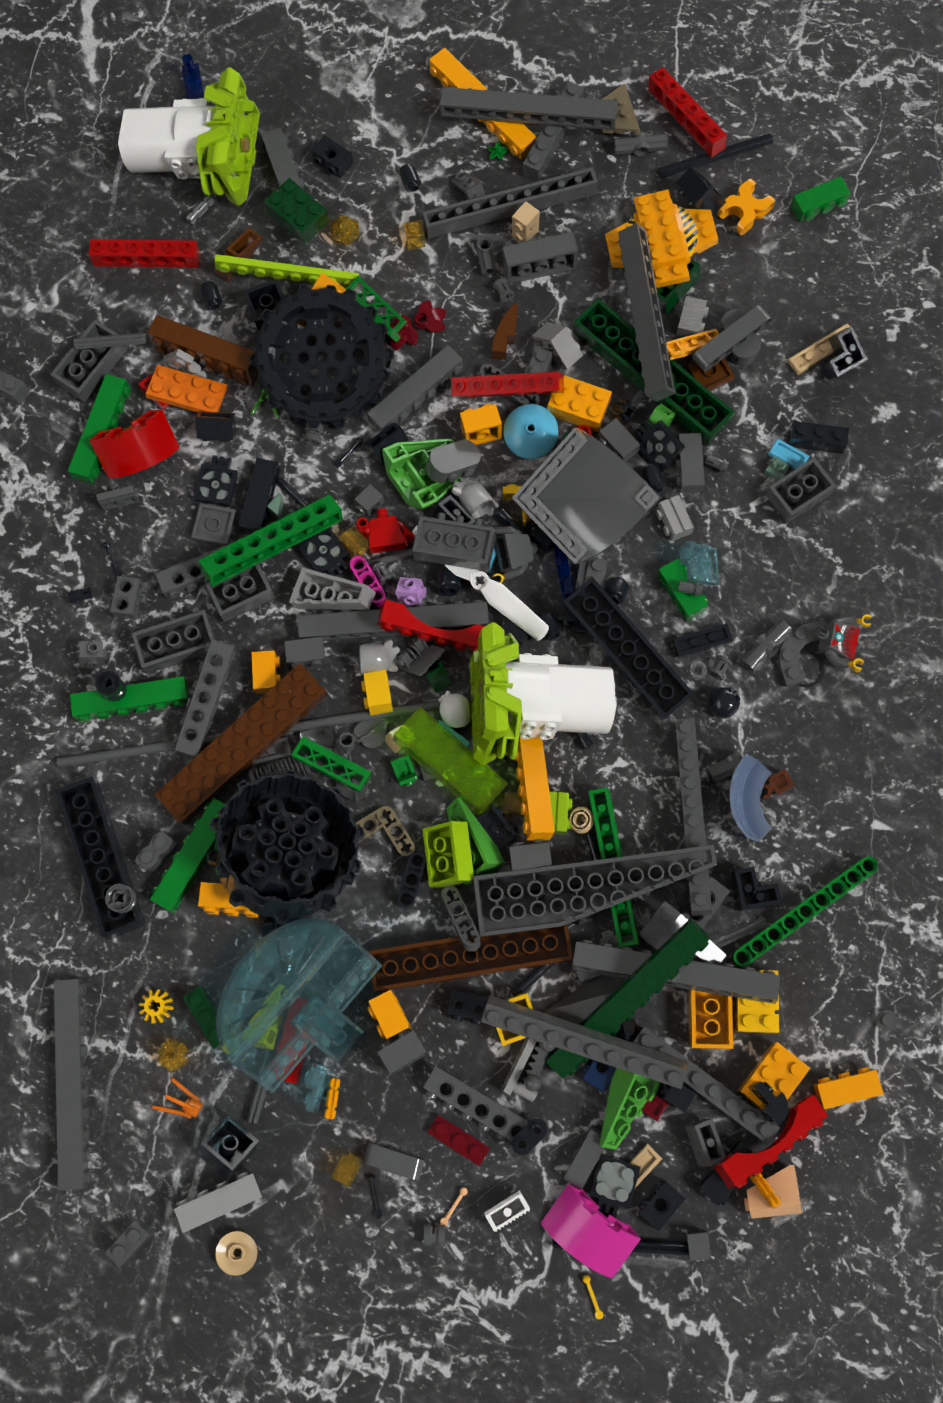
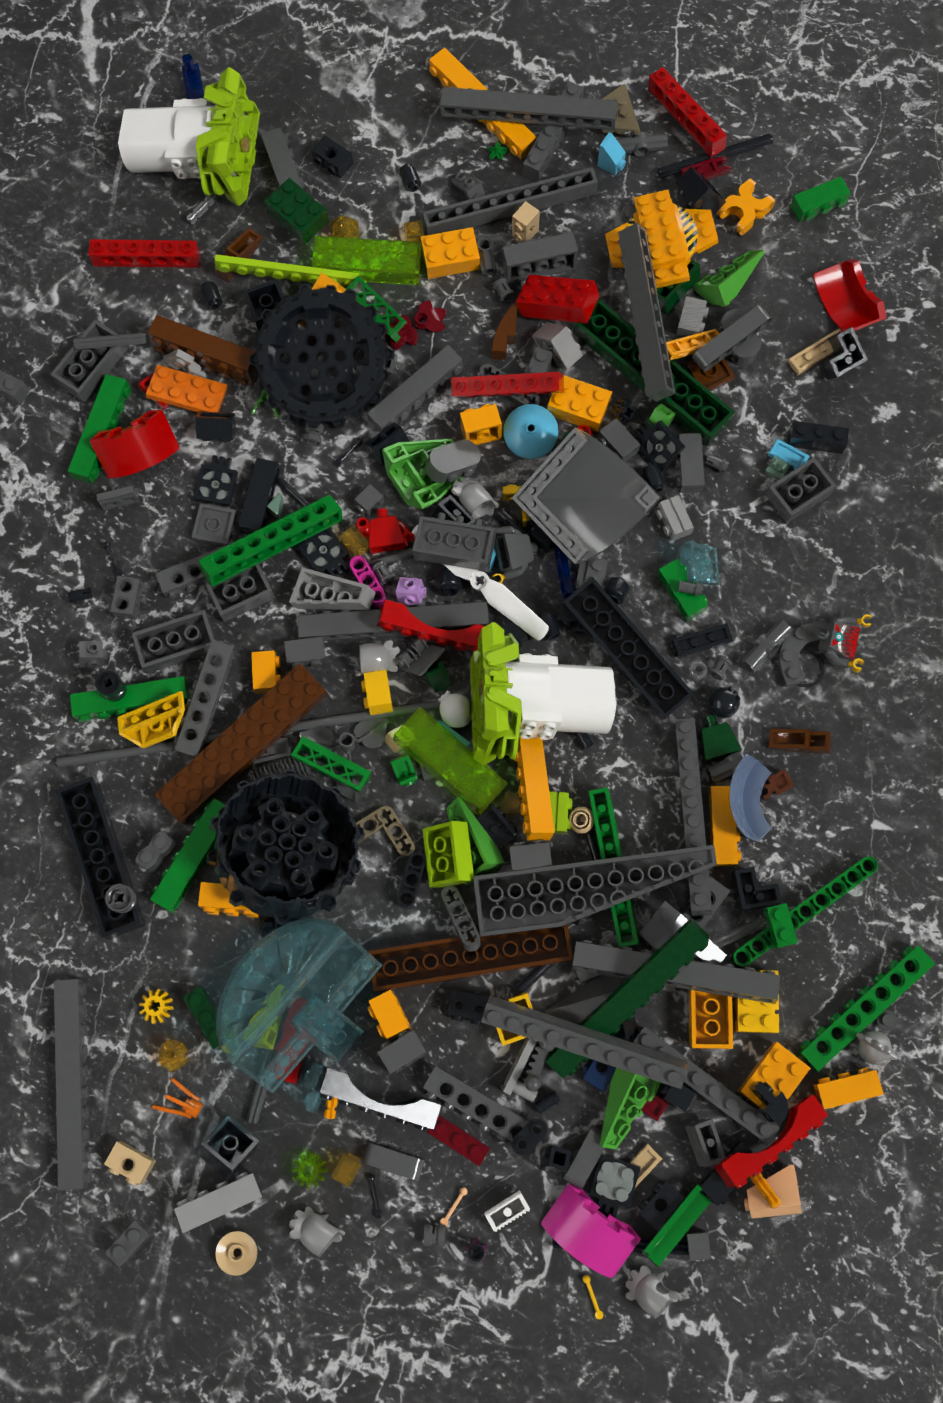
none -> tan brick [104,1141,156,1186]
none -> yellow wedge [117,691,185,749]
none -> light grey piece [289,1207,345,1257]
none -> clear neon green gear [292,1152,327,1189]
none -> clear neon green brick [312,236,423,285]
none -> arch [315,1066,441,1131]
none -> light orange brick [421,227,480,279]
none -> black piece [466,1238,487,1262]
none -> red brick [516,275,600,323]
none -> black pin [534,1090,561,1114]
none -> black brick [539,1145,571,1175]
none -> medium azure slope [597,132,626,176]
none -> light grey piece [626,1265,682,1319]
none -> green fence [642,1185,711,1267]
none -> dark red hinge [680,156,732,180]
none -> bright green wedge [692,250,764,307]
none -> dark green torso [699,715,742,763]
none -> light orange brick [708,786,741,867]
none -> green brick [763,903,798,950]
none -> reddish brown slope [769,729,832,754]
none -> green brick [798,945,935,1072]
none -> red panel [813,259,887,331]
none -> light grey piece [856,1031,898,1066]

